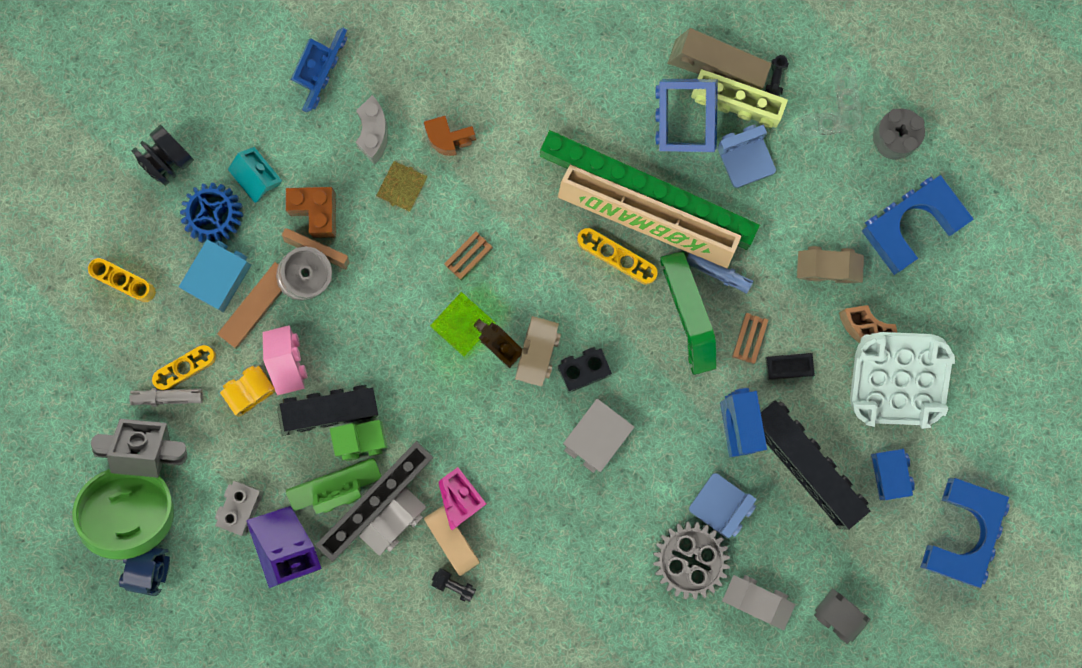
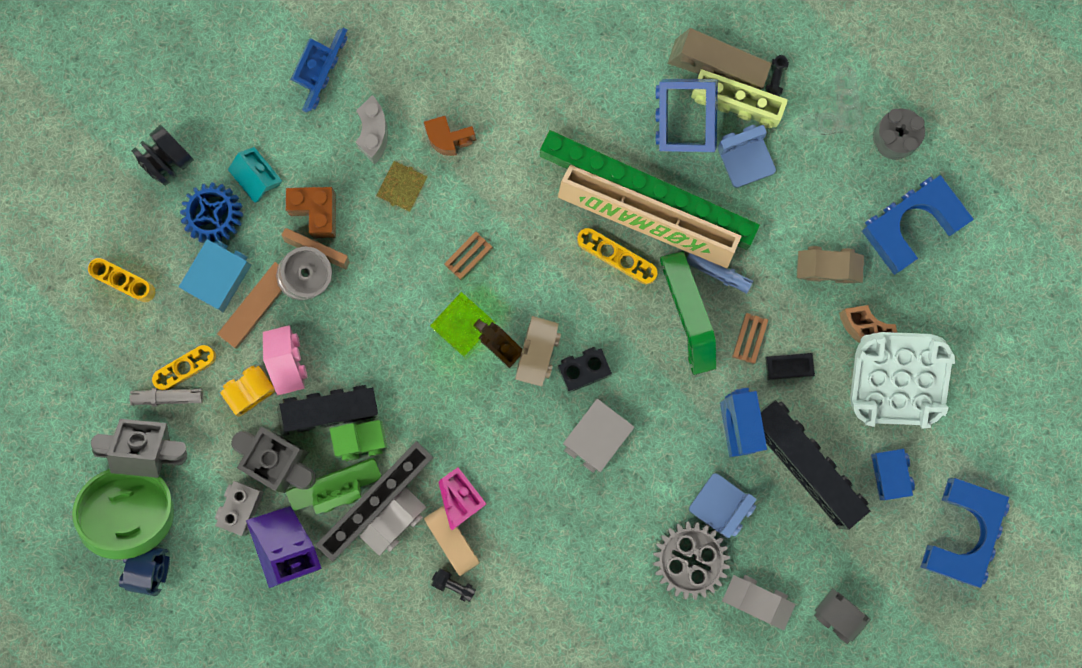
none -> dark grey brick [231,427,316,493]

